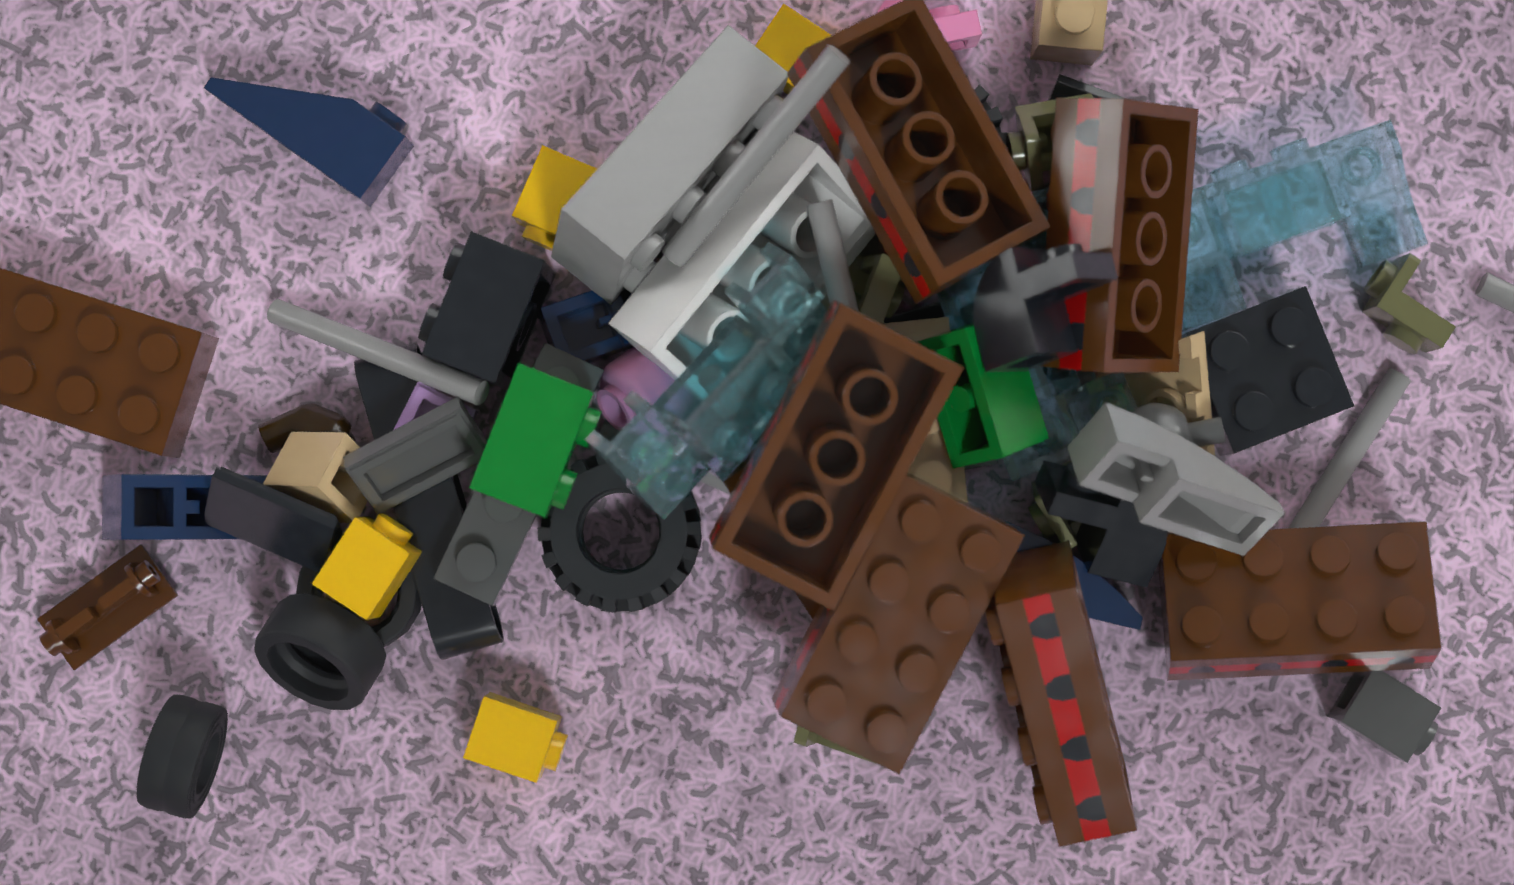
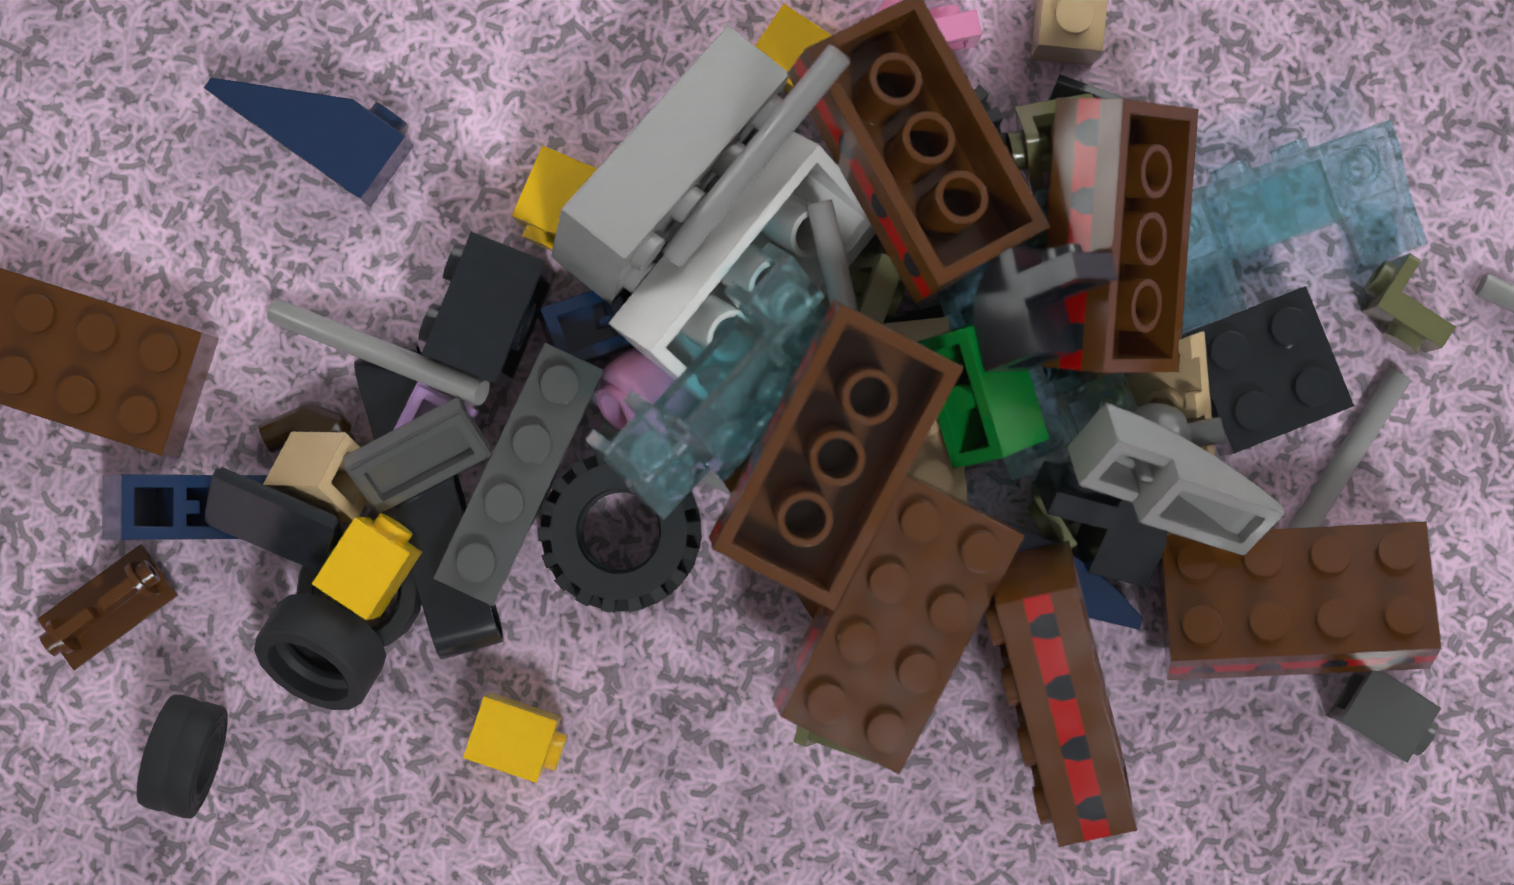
green brick [469,363,602,518] -> none

